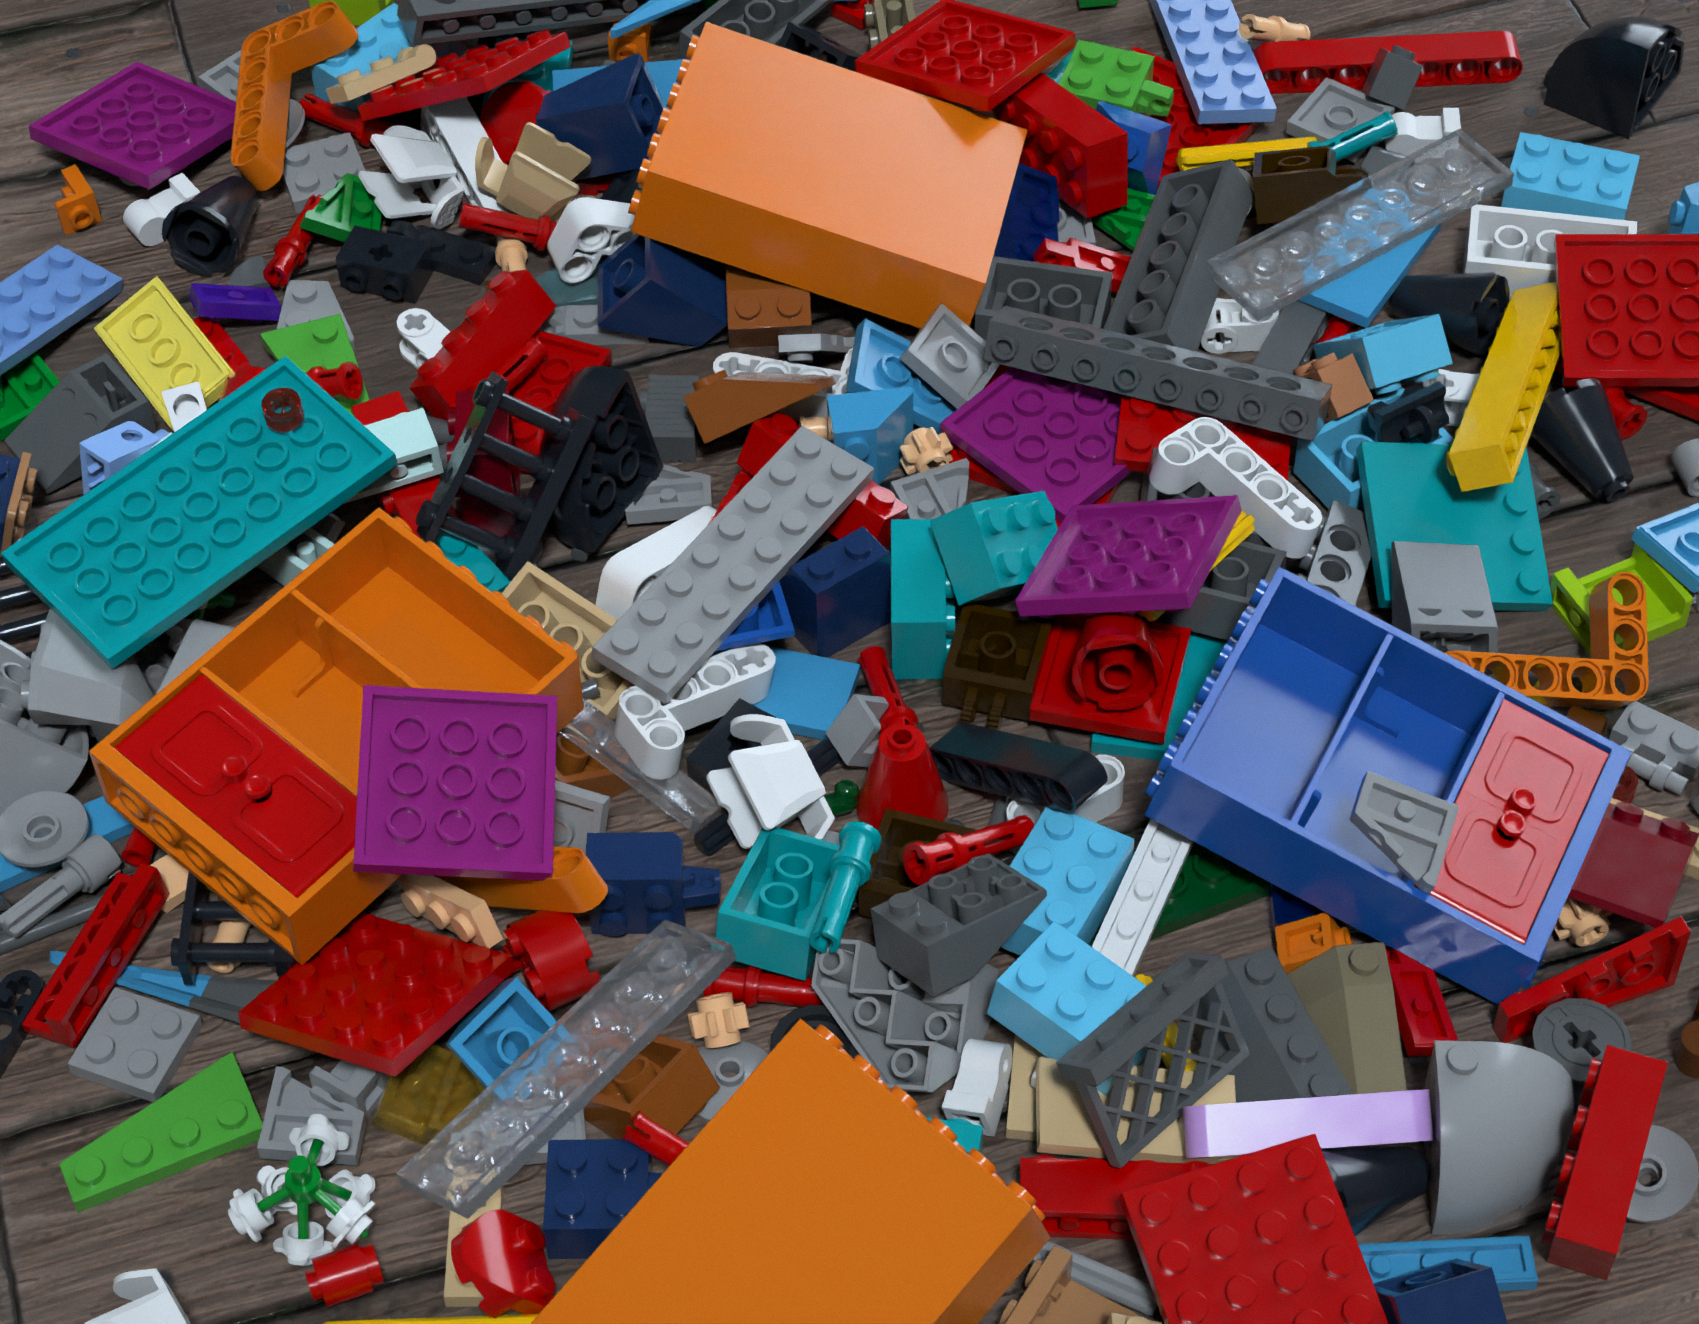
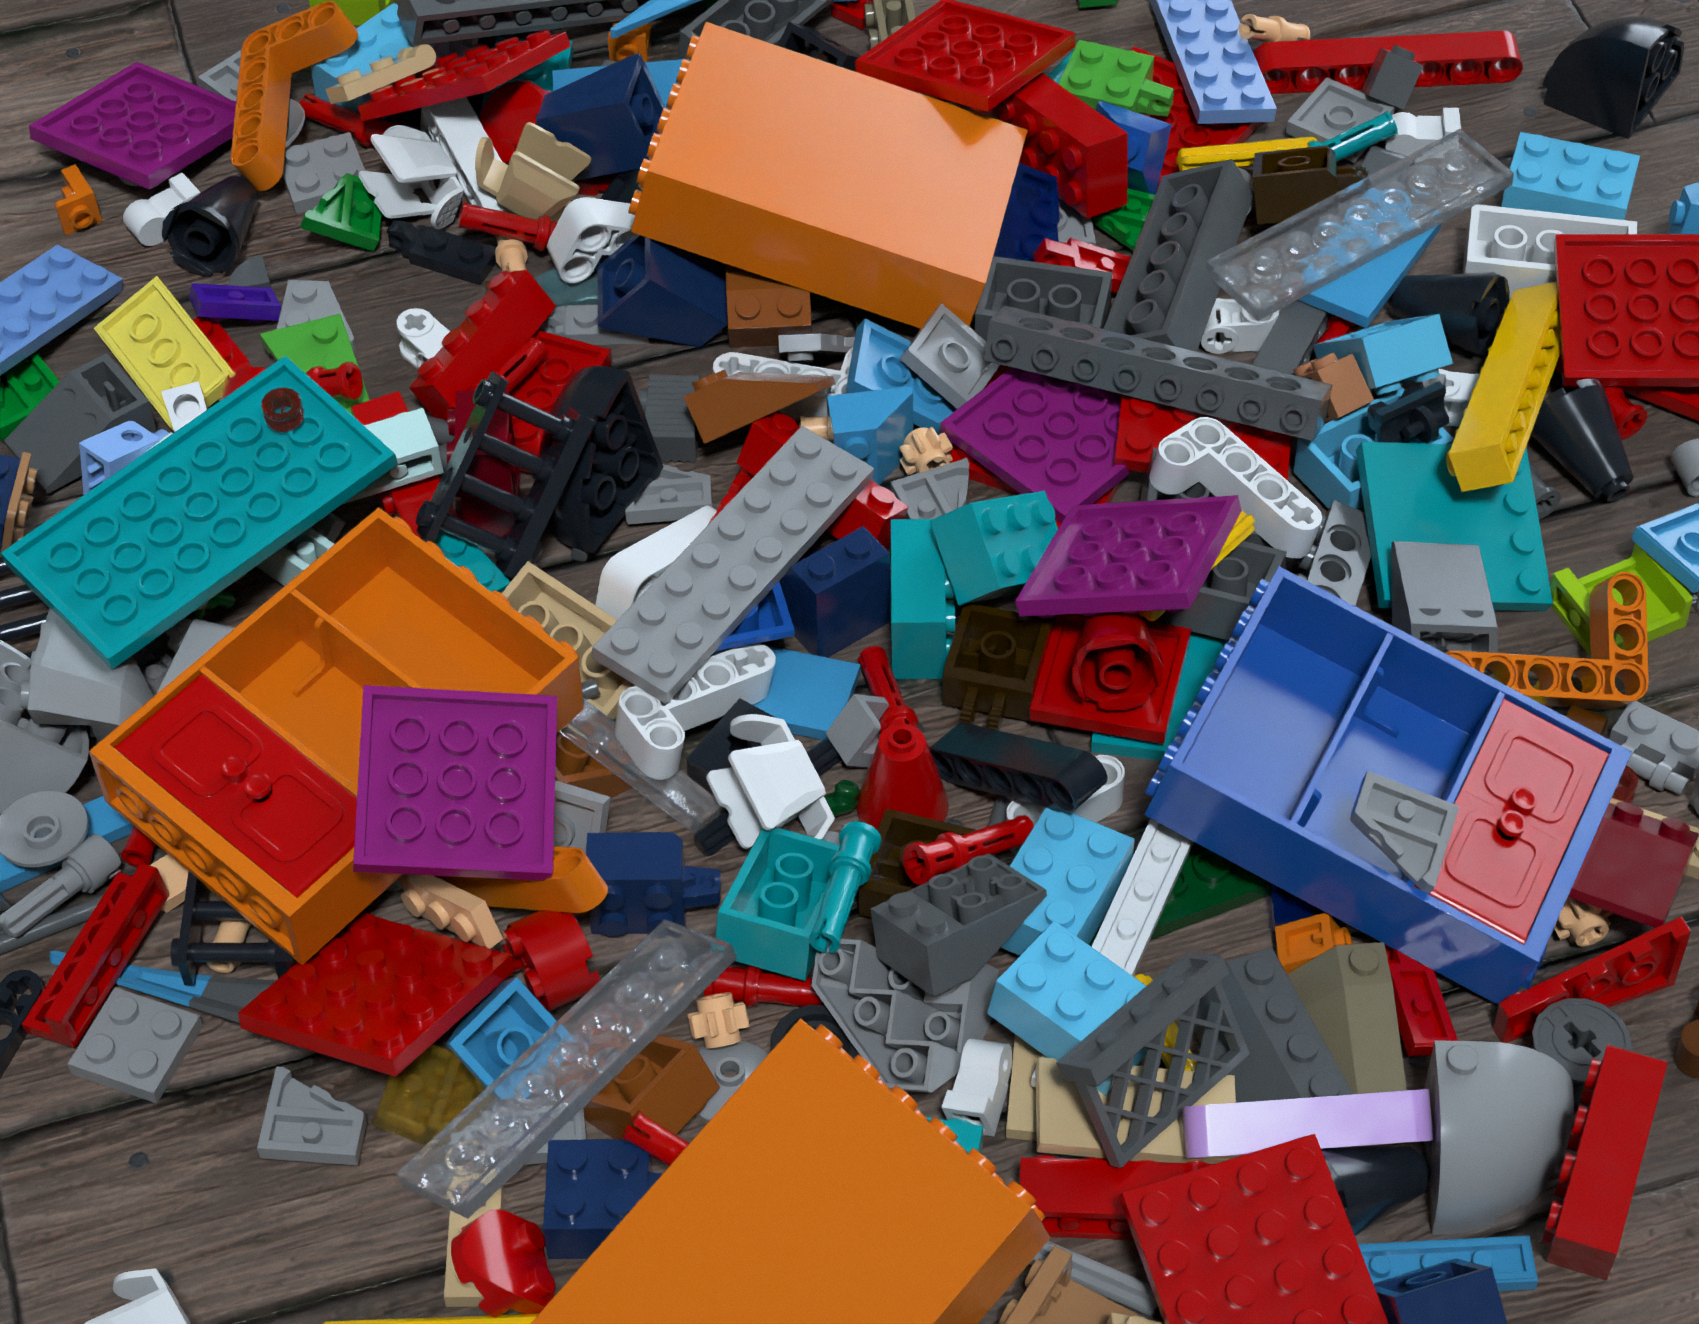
bright green wing [59,1051,263,1213] -> none
white plant [228,1114,376,1266] -> none
red pin [263,194,322,287] -> none
red brick [304,1243,384,1308] -> none
light grey panel [309,1060,391,1118] -> none
black brick [335,225,434,304] -> none
light grey dish [1626,1125,1699,1223] -> none

